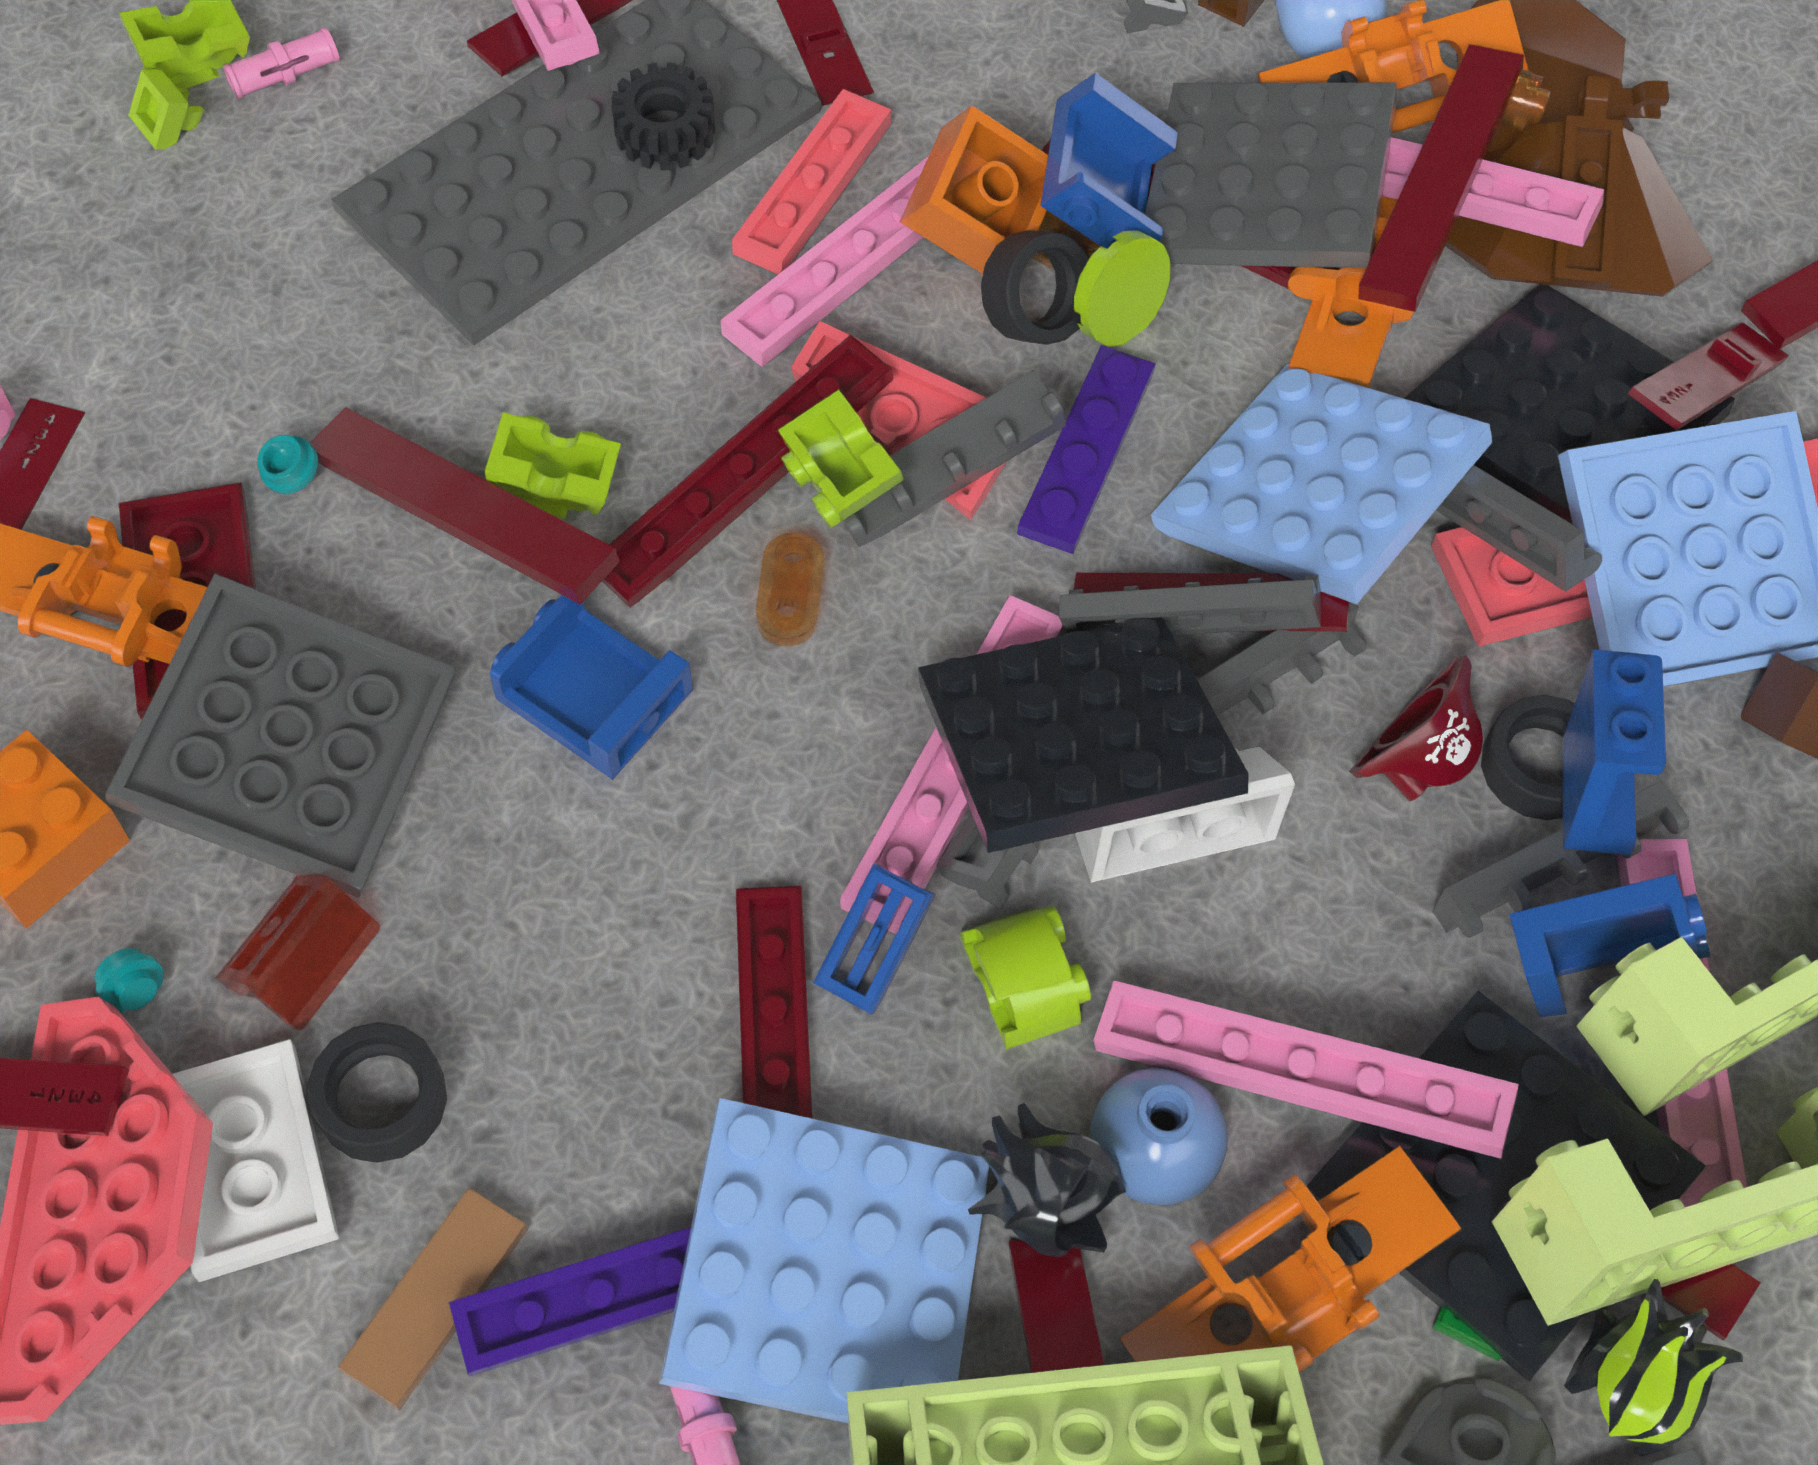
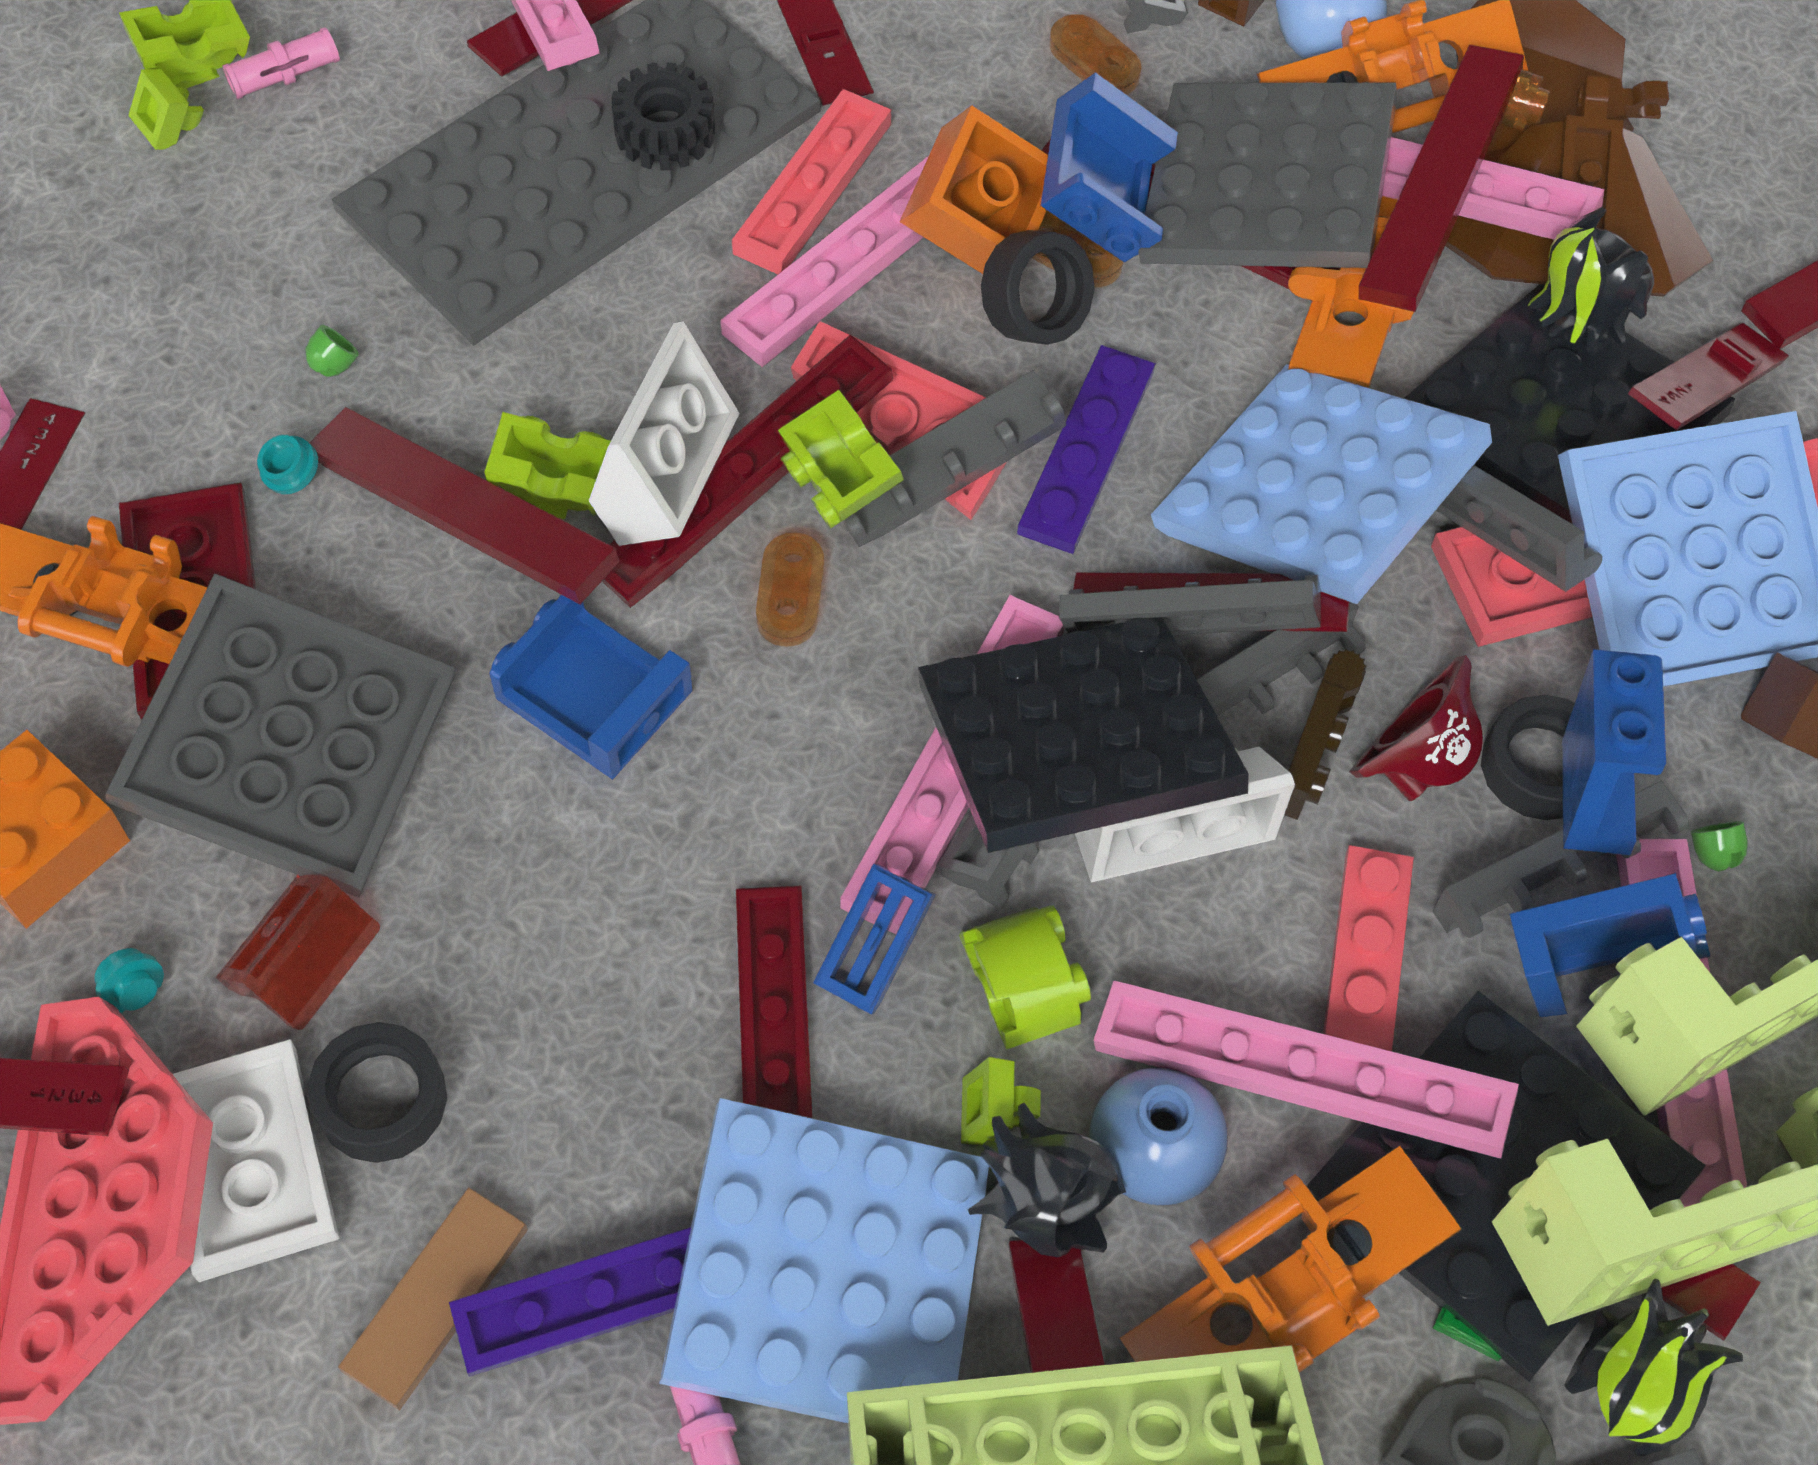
lime tile [1074,230,1170,347] -> none
none -> bright green hinge [305,325,359,377]
none -> white slope [589,321,740,546]
none -> lime tile [961,1057,1041,1145]
none -> clear orange plate [1049,14,1141,95]
none -> dark brown hinge [1284,649,1367,820]
none -> coral plate [1323,845,1414,1052]
none -> black hair [1528,207,1654,355]
none -> bright green hinge [1691,821,1748,872]

